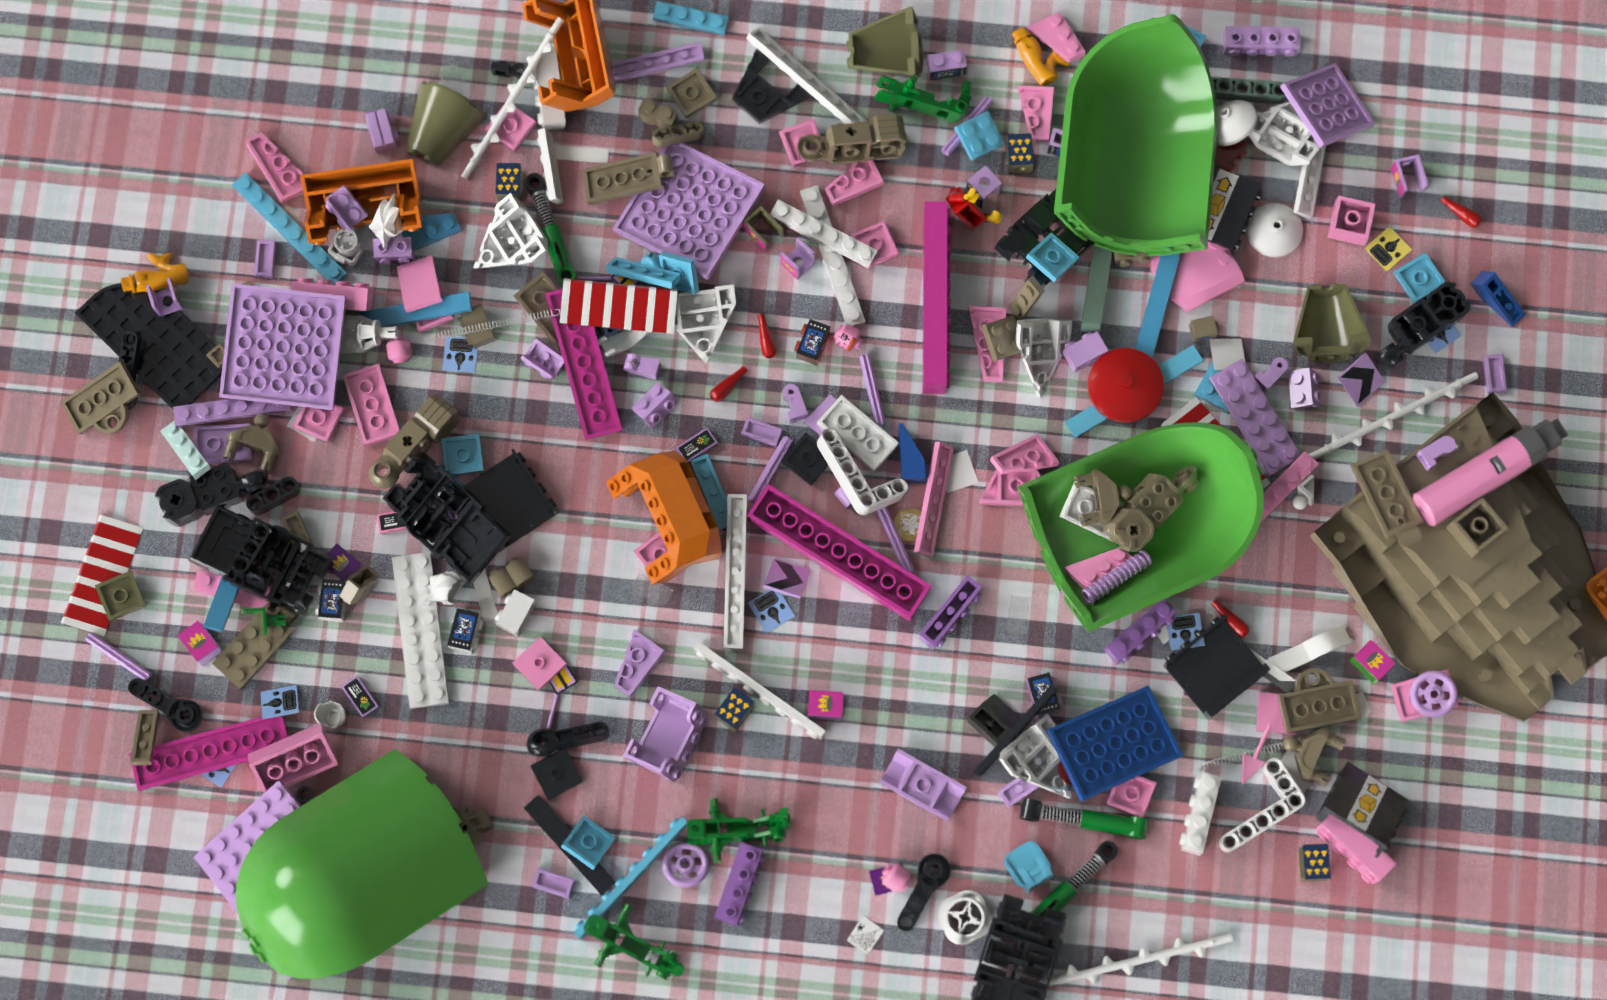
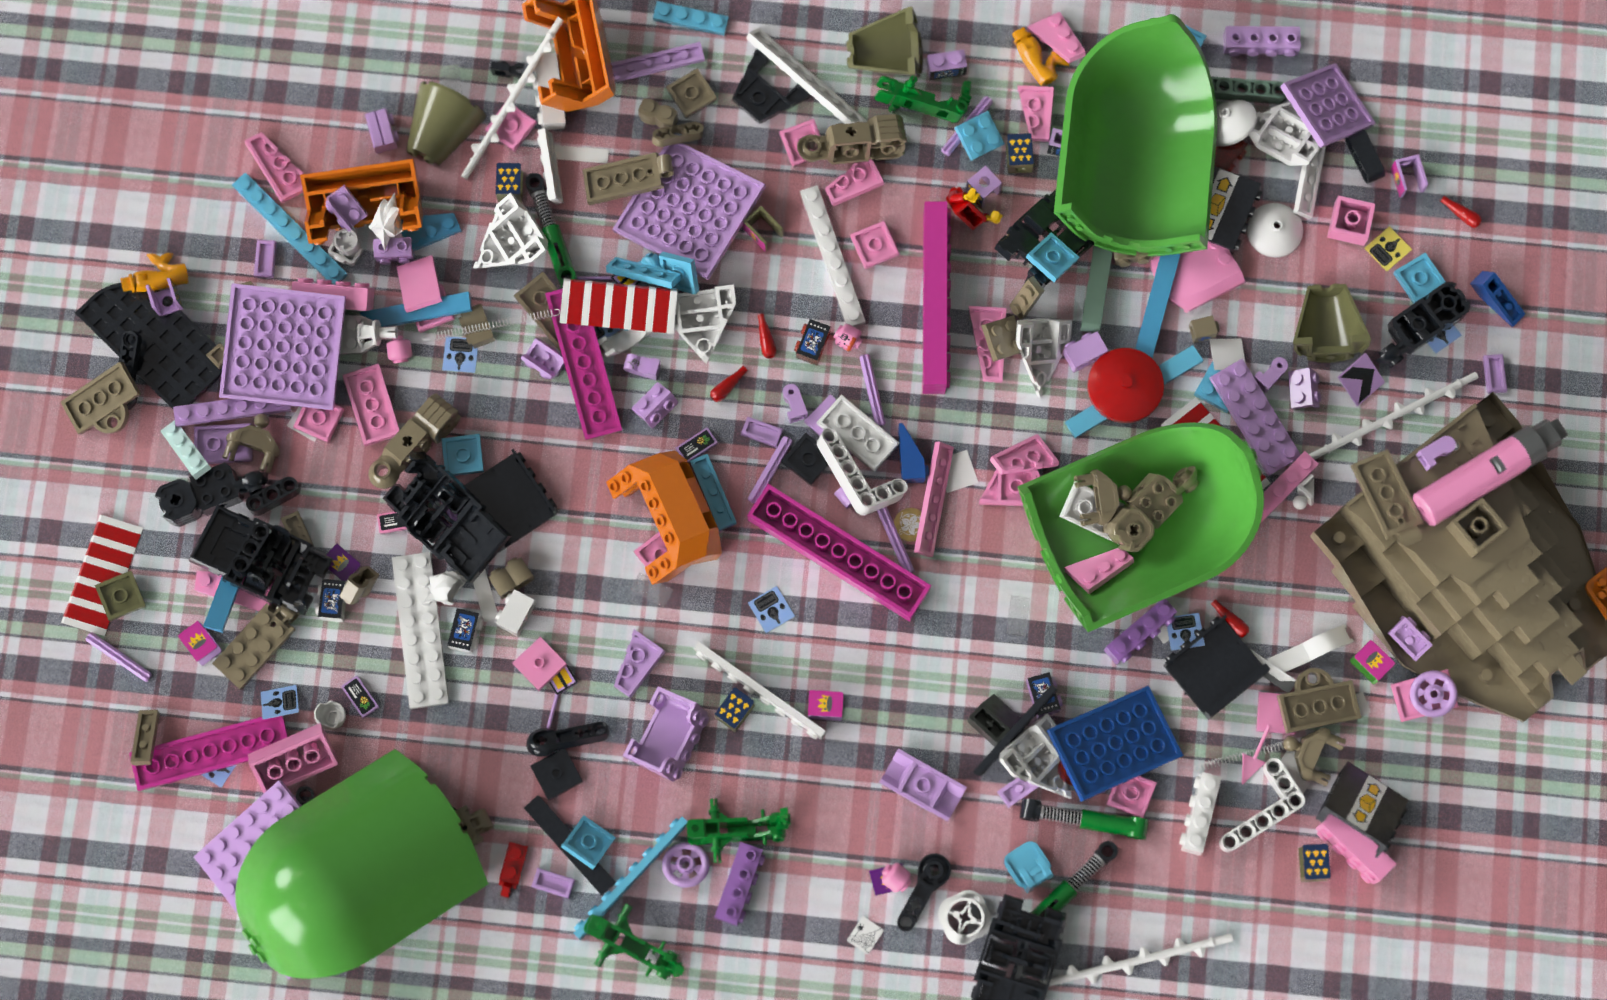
black beam [128,678,203,732] -> none
green bracket [241,607,286,636] -> none
white plate [723,494,747,649] -> none
lavender piece [763,559,810,599] -> none
white plate [770,200,878,268] -> none
lavender piece [780,237,815,280] -> none
medium lavender brick [918,575,982,650] -> none
lavender piece [1082,550,1152,604] -> none
none -> red hinge [499,842,529,898]
none -> black beam [1345,129,1385,184]
none -> lavender bracket [1388,616,1432,661]

